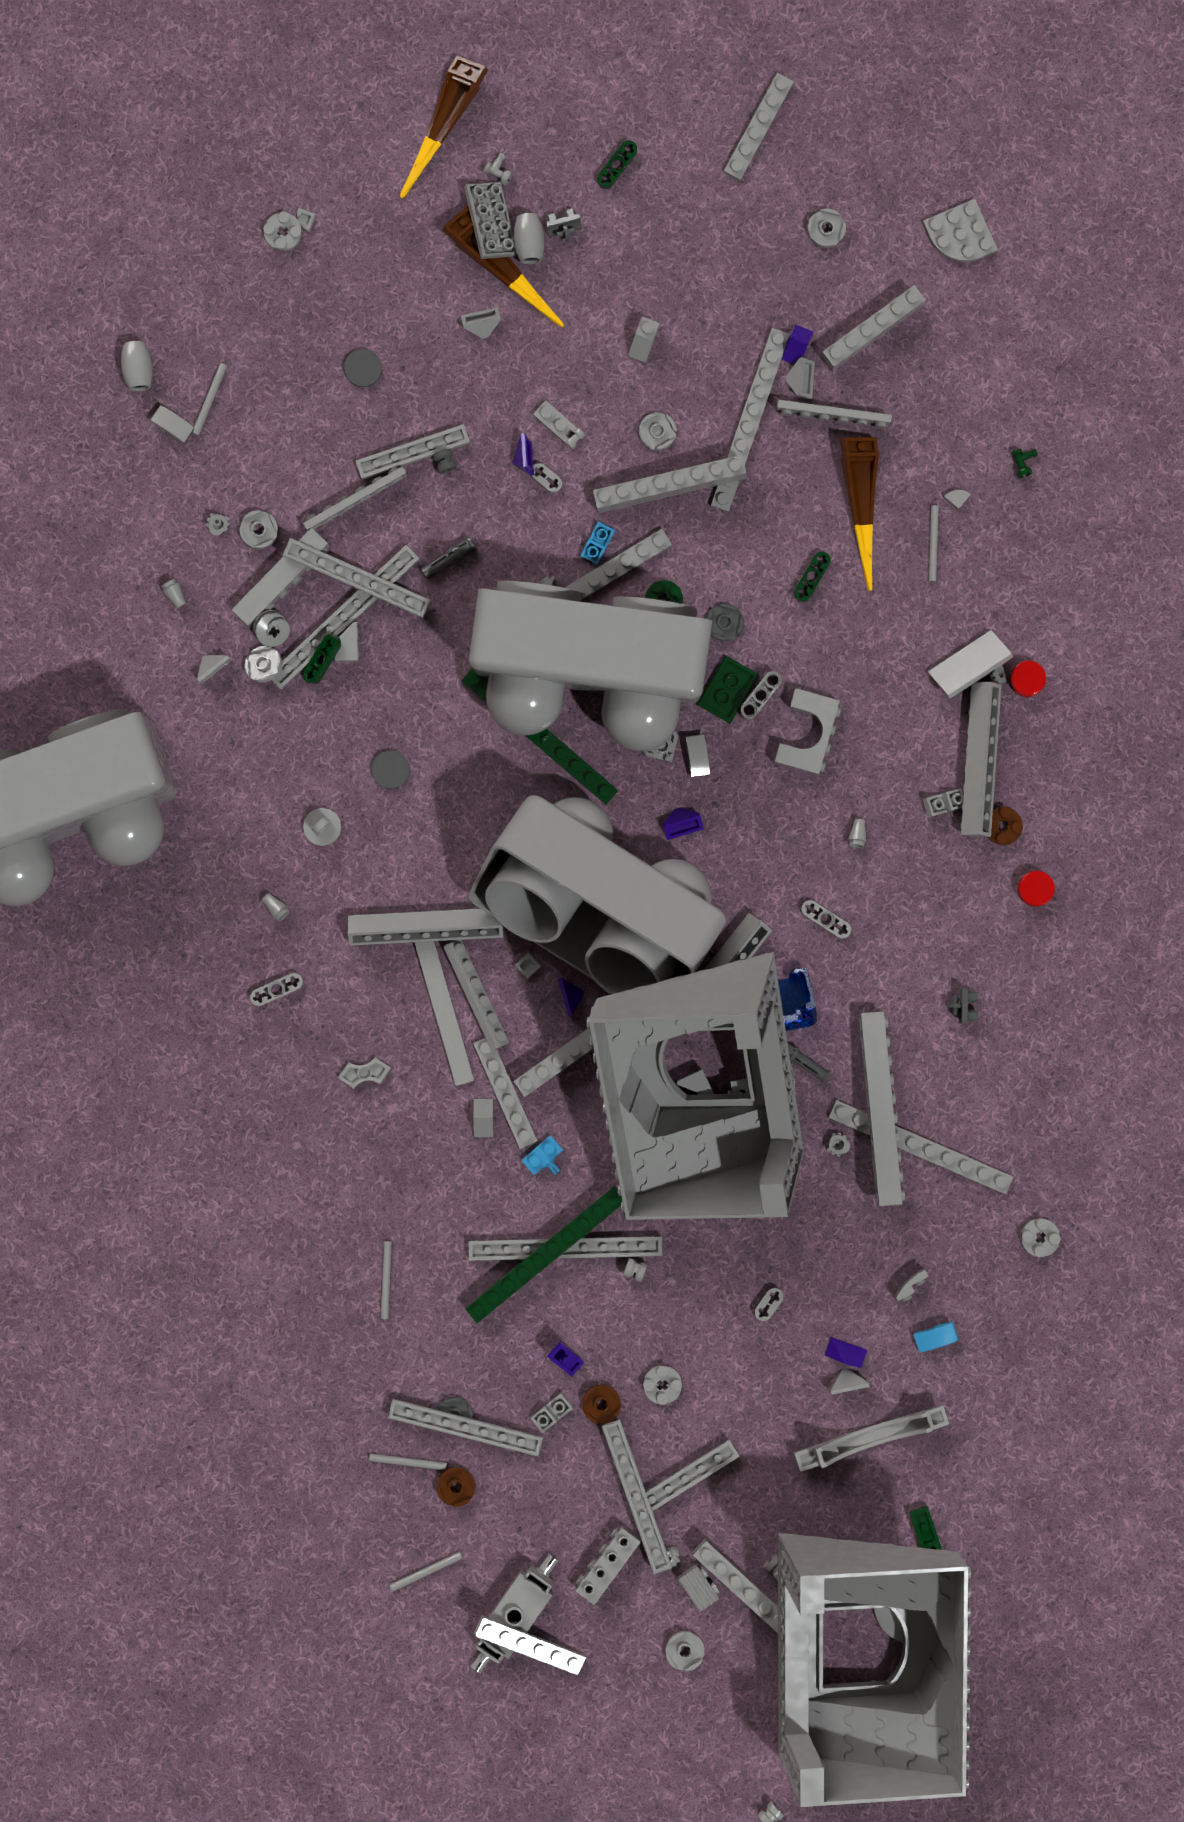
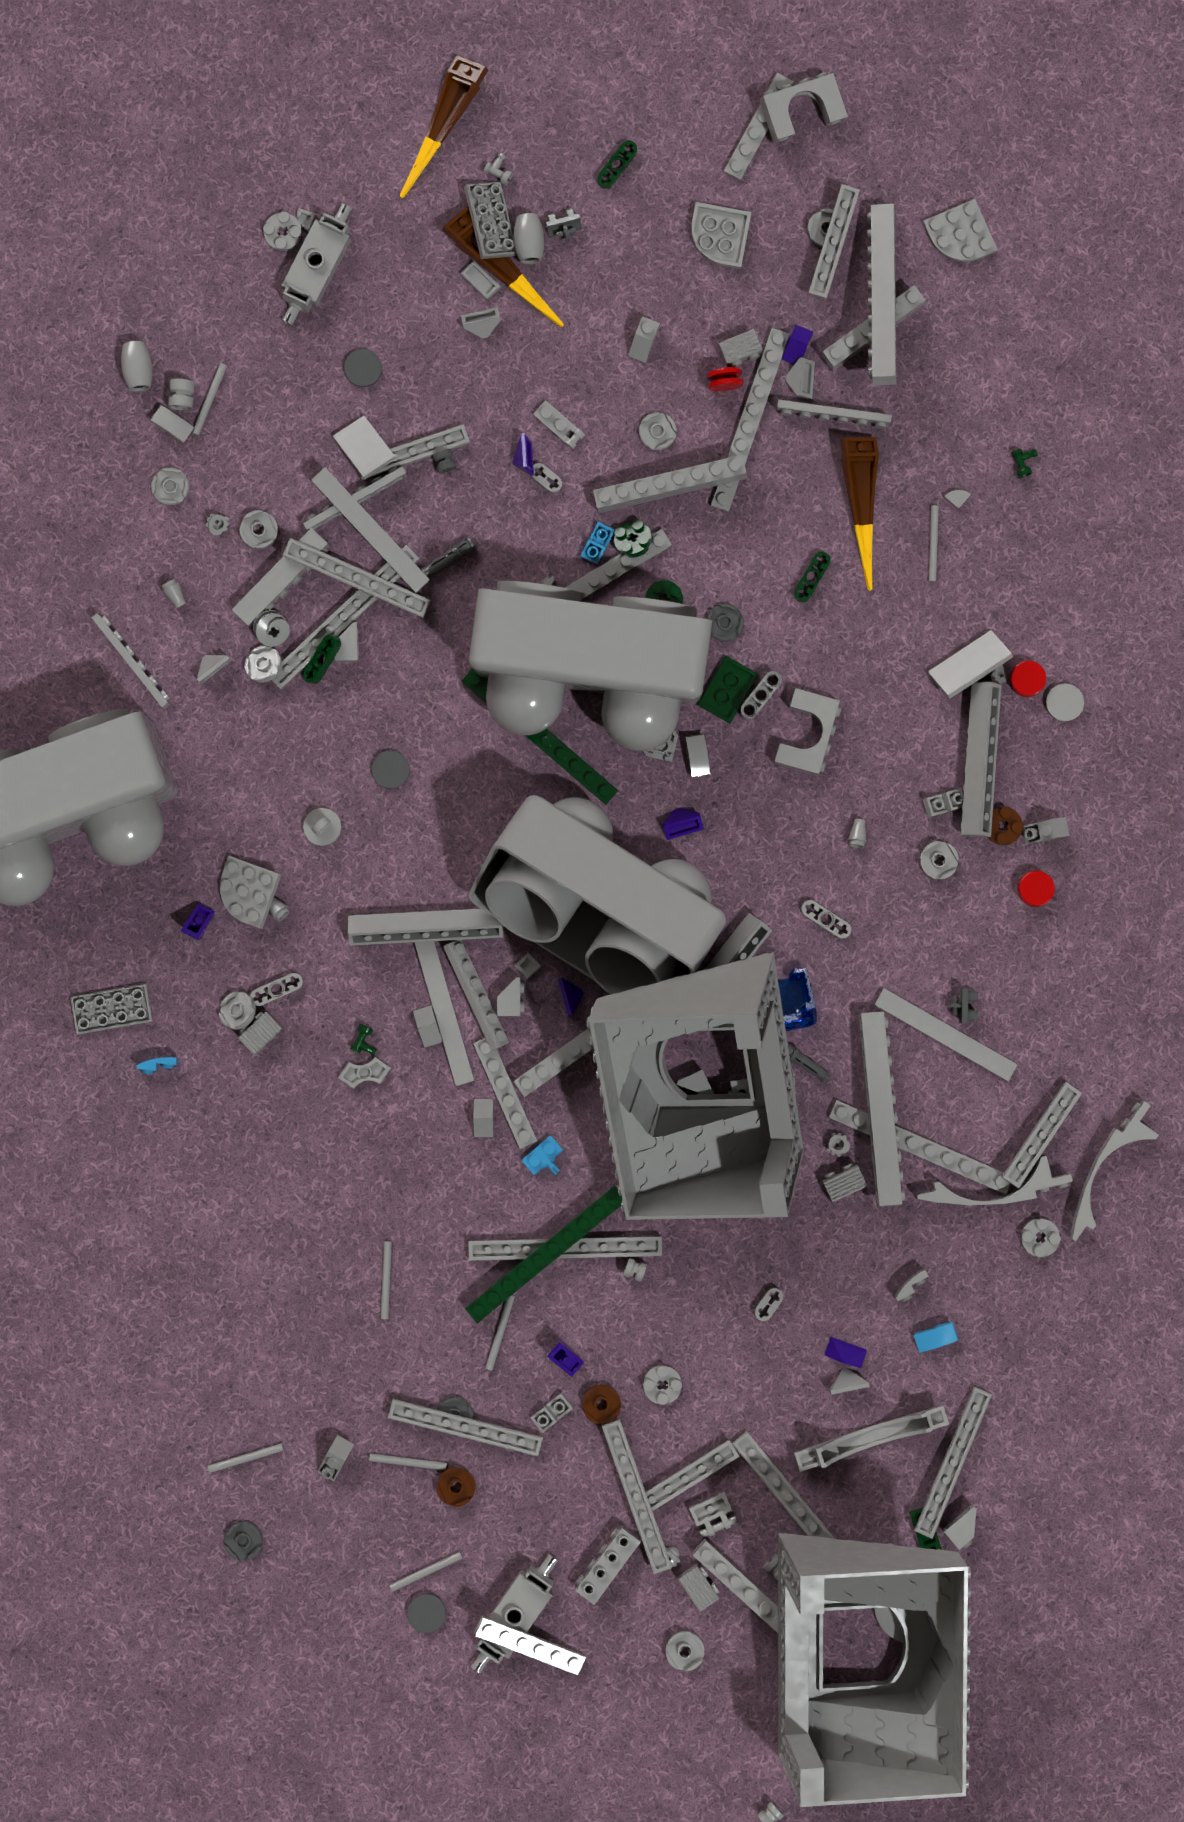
none -> light grey tile [70,984,153,1035]
none -> light grey plate [92,613,170,709]
none -> dark azure slope [136,1057,179,1074]
none -> light grey tile [151,467,190,506]
none -> light grey wheel [168,379,195,411]
none -> dark purple slope [181,903,215,940]
none -> light grey bar [208,1443,284,1473]
none -> light grey tile [219,991,256,1030]
none -> light grey plate [220,856,281,929]
none -> dark grey tile [224,1521,263,1560]
none -> light grey brick [238,1012,283,1055]
none -> light grey brick [281,203,352,326]
none -> light grey tile [311,467,430,593]
none -> light grey slope [317,1435,354,1482]
none -> light grey tile [333,416,396,480]
none -> dark green piece [350,1024,377,1056]
none -> dark grey tile [407,1593,446,1633]
none -> light grey slope [413,1005,443,1047]
none -> light grey tile [460,260,501,301]
none -> light grey bar [485,1295,515,1371]
none -> light grey slope [497,977,524,1016]
none -> plate [614,520,653,558]
none -> light grey plate [689,1492,737,1538]
none -> light grey plate [691,202,751,269]
none -> red head [707,367,743,392]
none -> light grey brick [718,329,762,367]
none -> light grey tile [732,1431,835,1539]
none -> light grey arch [759,72,848,144]
none -> light grey plate [808,184,860,300]
none -> light grey brick [822,1163,867,1202]
none -> light grey brick [867,204,897,386]
none -> light grey tile [874,988,1017,1081]
none -> light grey tile [914,1387,992,1539]
none -> light grey slope [915,1156,1073,1205]
none -> light grey plate [920,841,959,880]
none -> light grey slope [942,1504,976,1550]
none -> light grey plate [1002,1082,1082,1188]
none -> light grey slope [1023,817,1070,845]
none -> light grey tile [1046,683,1084,722]
none -> light grey slope [1070,1101,1159,1241]

